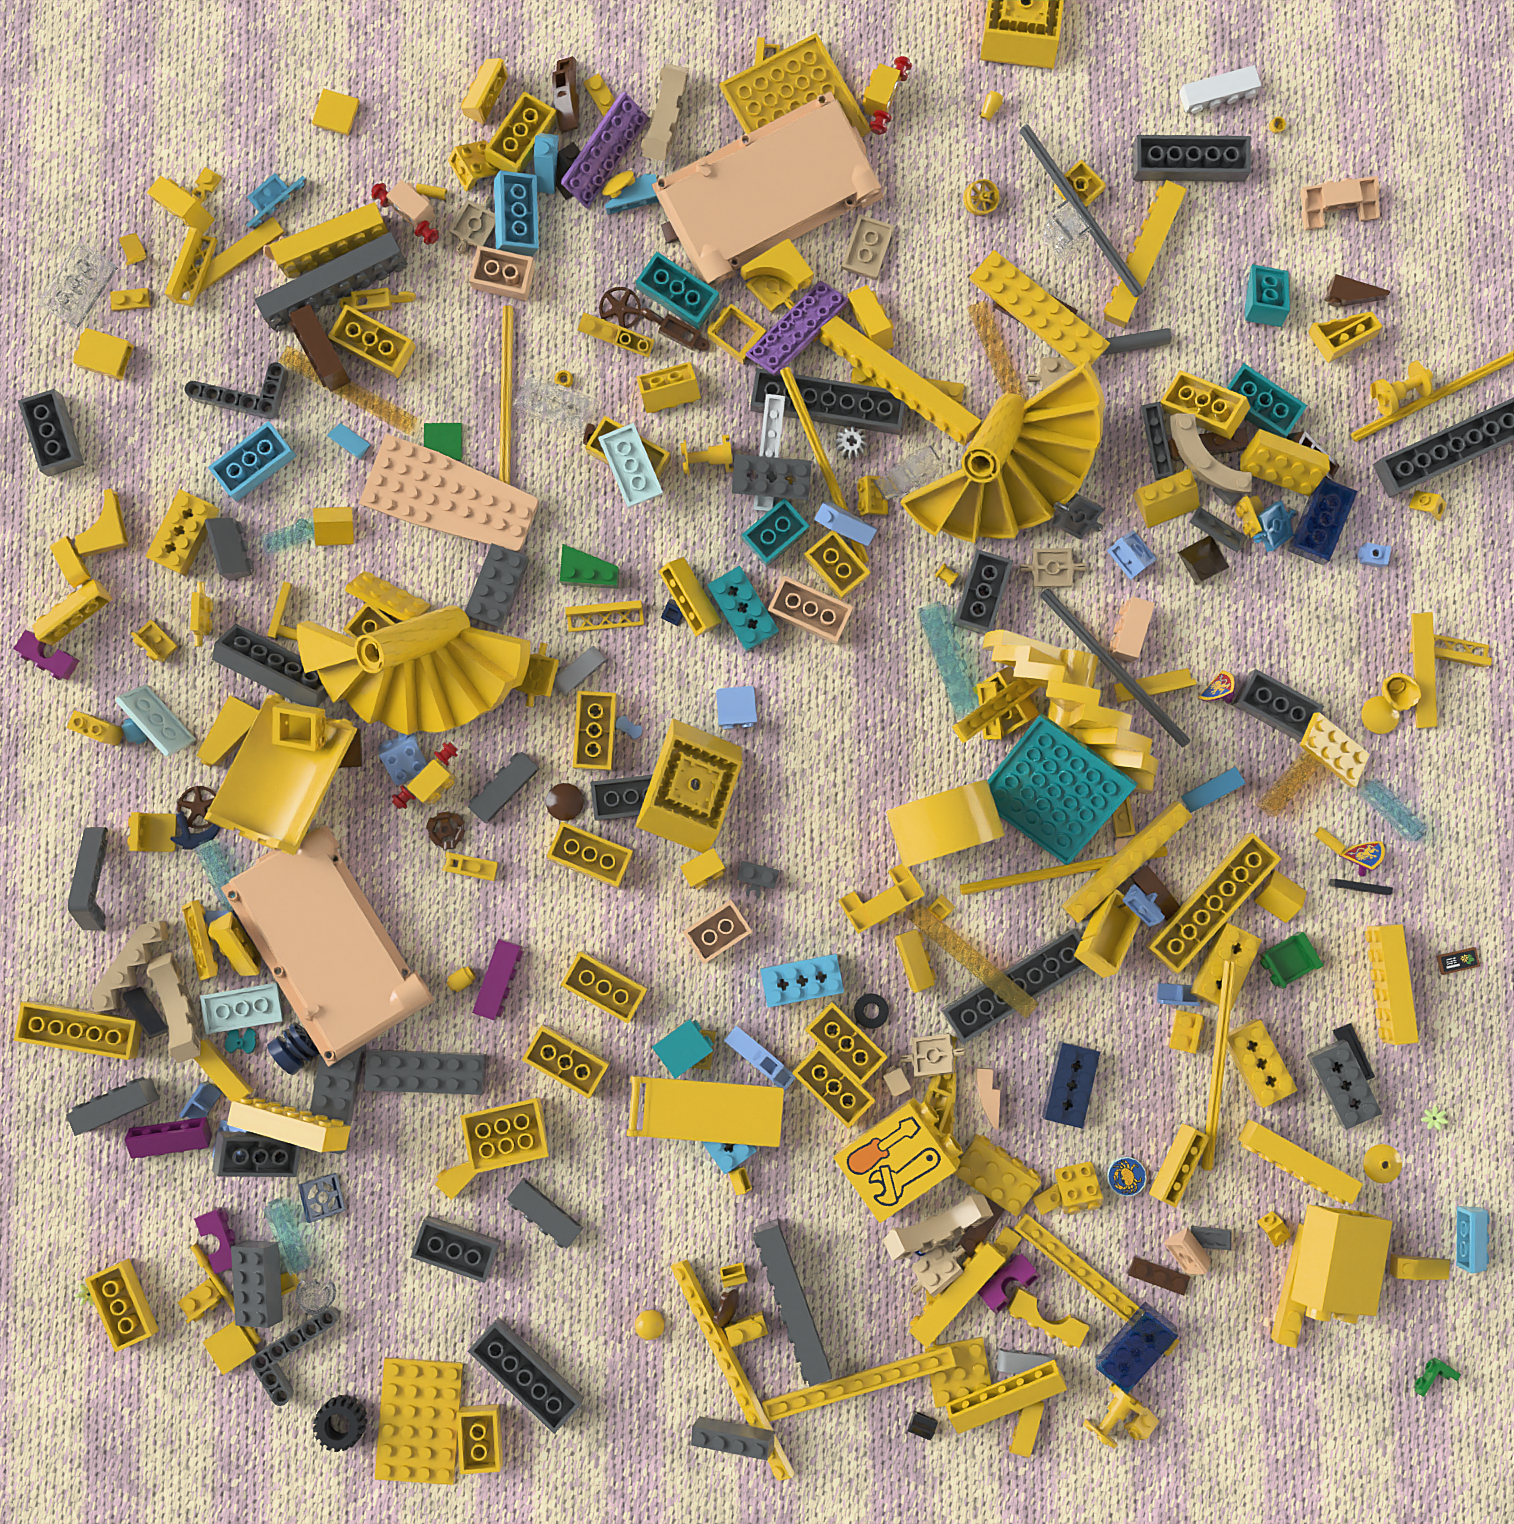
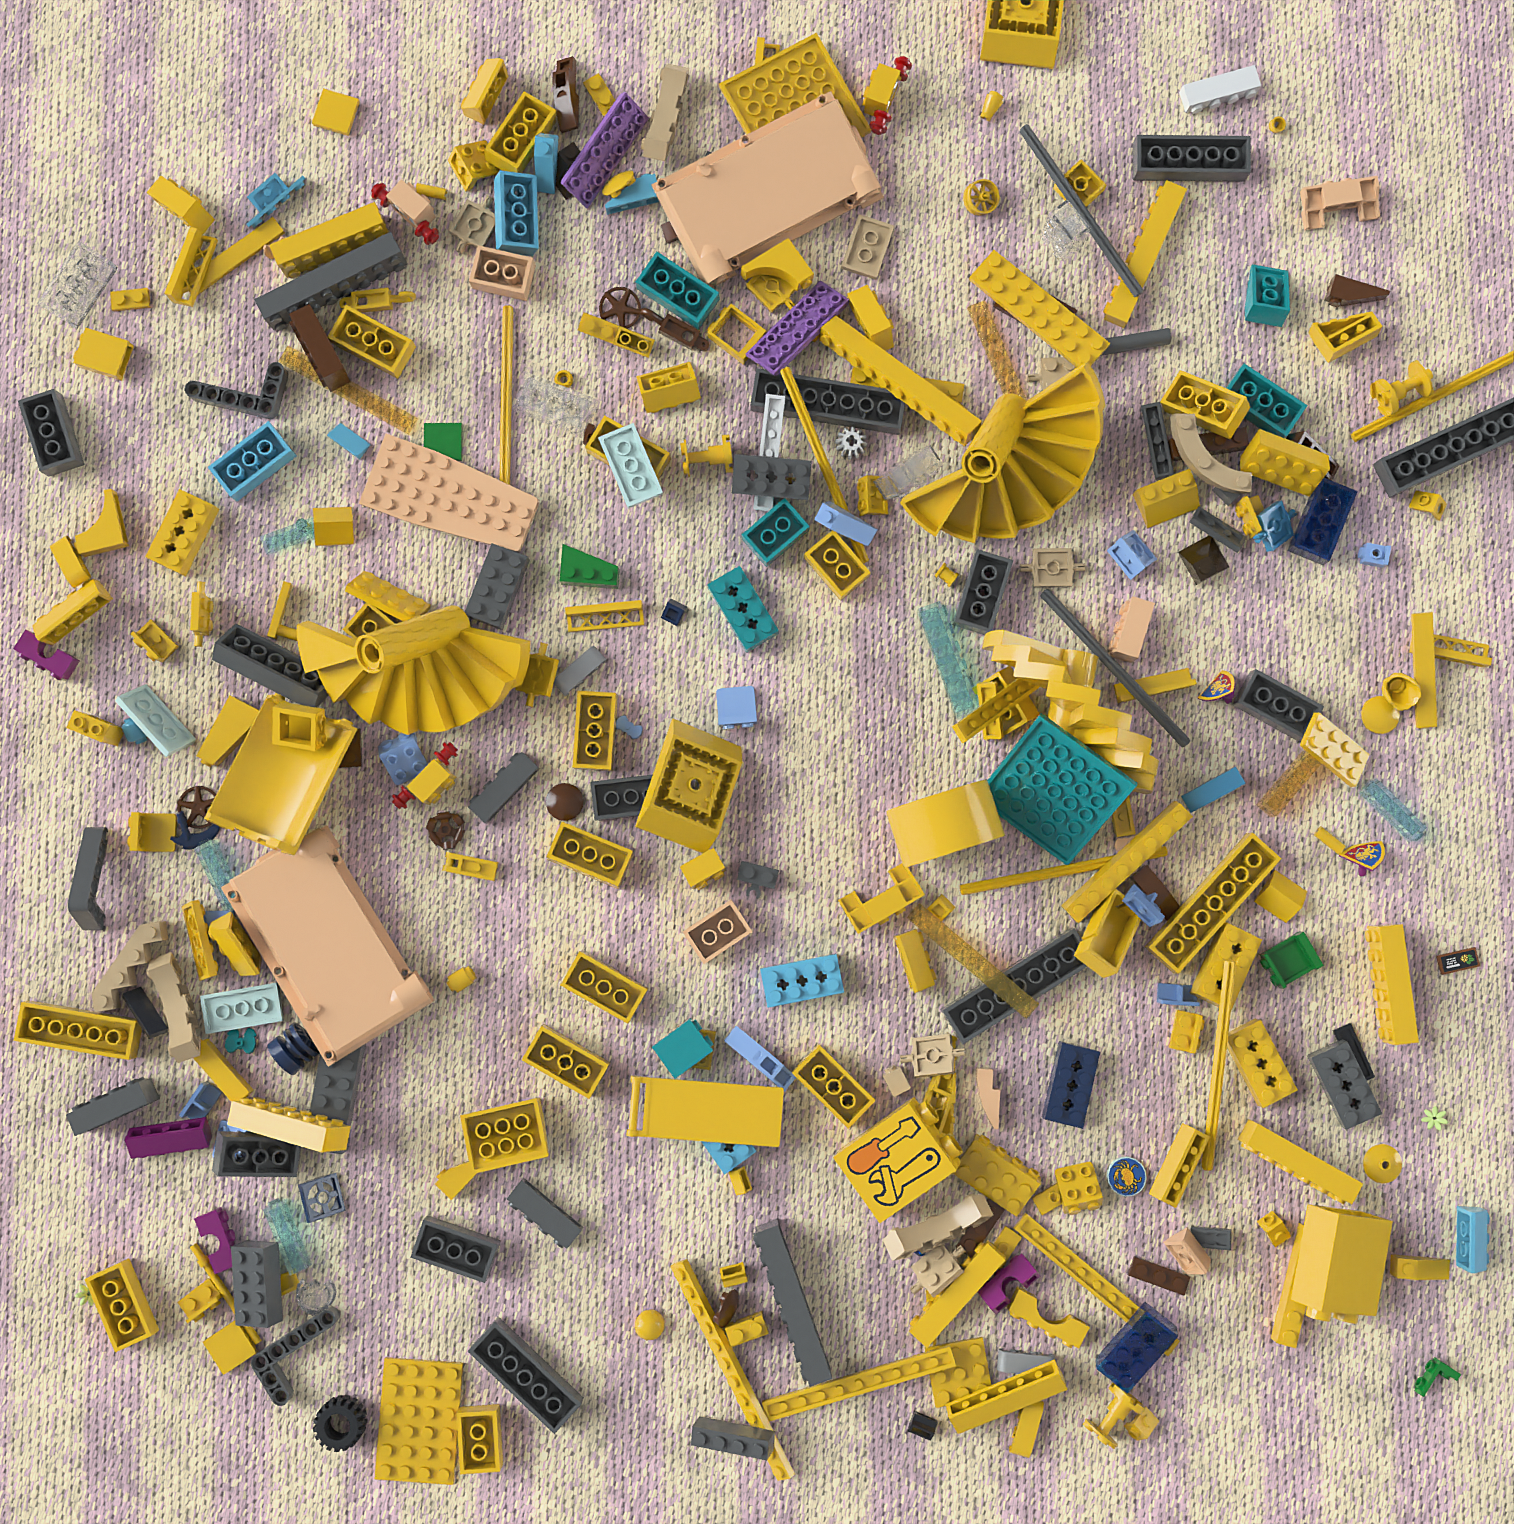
yellow bracket [119,232,147,265] -> none
yellow plate [191,167,222,203] -> none
dark grey slope [205,518,253,581] -> none
dark grey brick [364,1049,487,1095] -> none
magenta brick [472,939,524,1020] -> none
yellow brick [658,557,722,637] -> none
light nougat brick [768,576,853,645] -> none
yellow brick [804,1001,888,1085] -> none
black tyre [854,993,889,1029] -> none
dark grey plate [1052,493,1104,540] -> none
black tile [1329,879,1393,895] -> none

